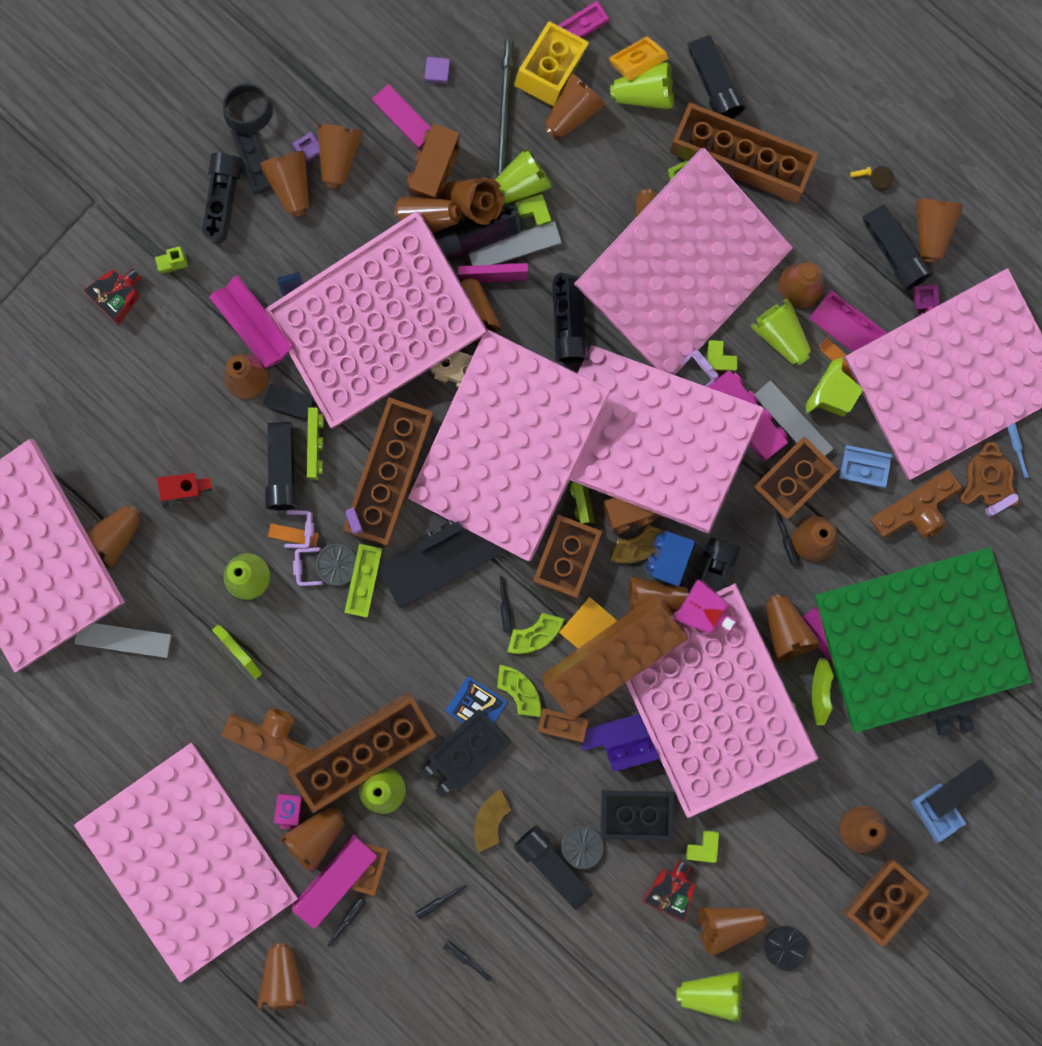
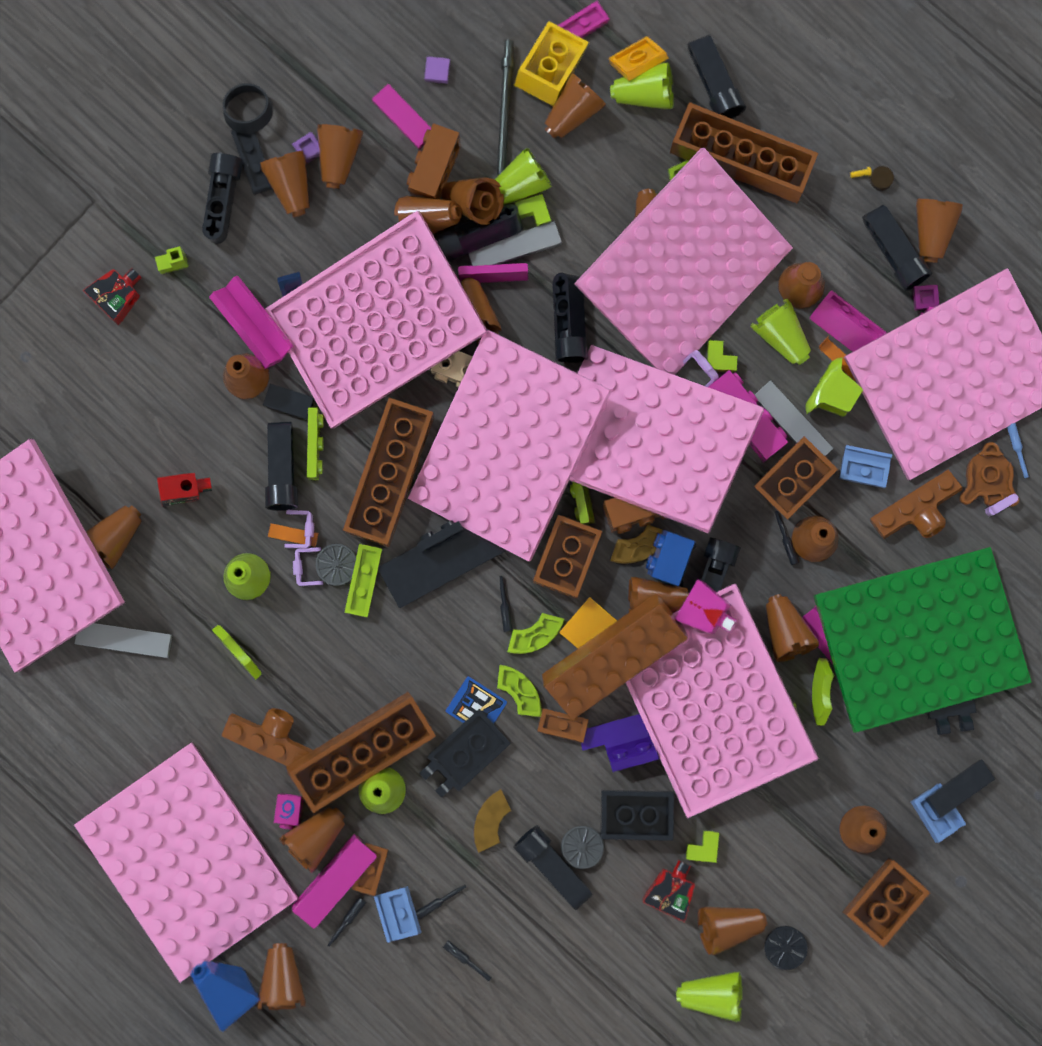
medium lavender tile [345,508,363,535] -> none
none -> blue slope [190,961,260,1032]
none -> medium blue plate [374,886,421,943]

